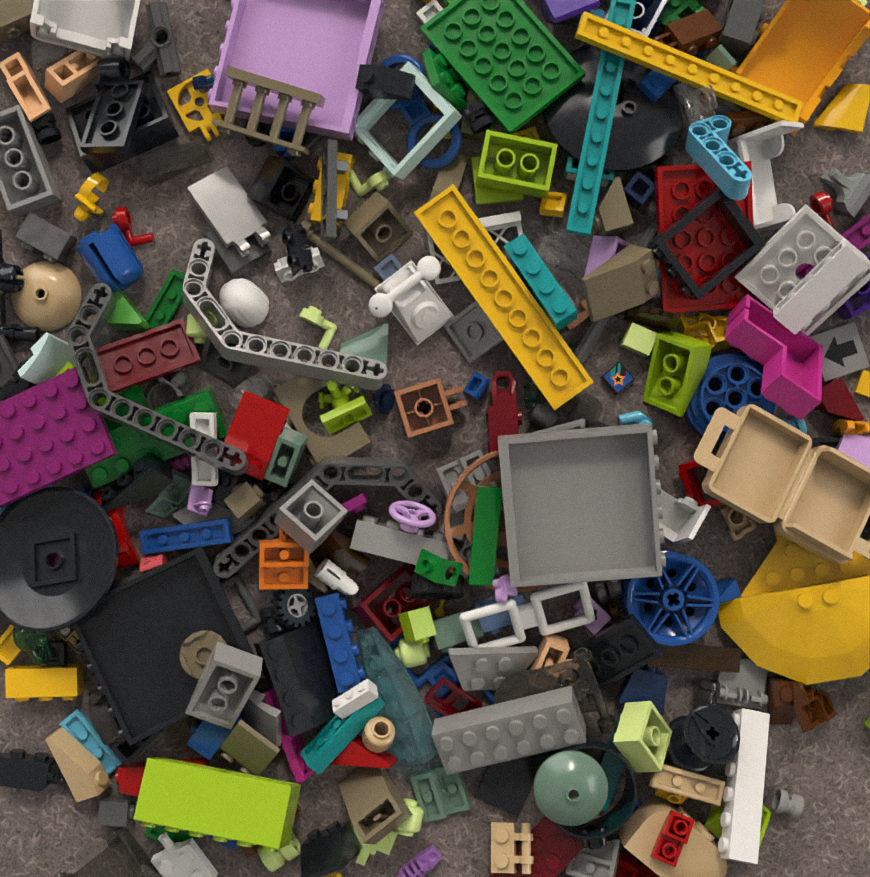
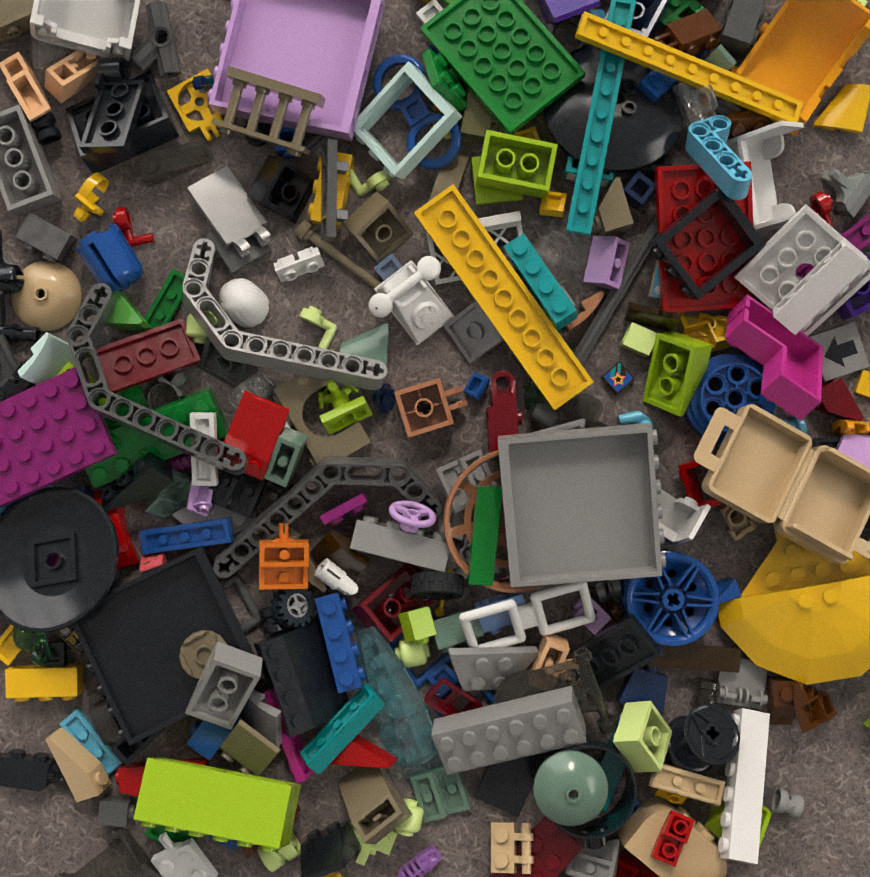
dark tan brick [224,482,267,522] -> none
light grey slope [274,479,348,554] -> none
black hinge [282,222,314,276] -> none
white piece [332,679,378,719] -> none
black slope [355,64,416,100] -> none
tan head [362,716,395,753] -> none
green bracket [414,549,463,587] -> none
black wheel [462,100,495,135] -> none
lavender piece [492,574,518,603] -> none
dark tan slope [581,244,660,322] -> none

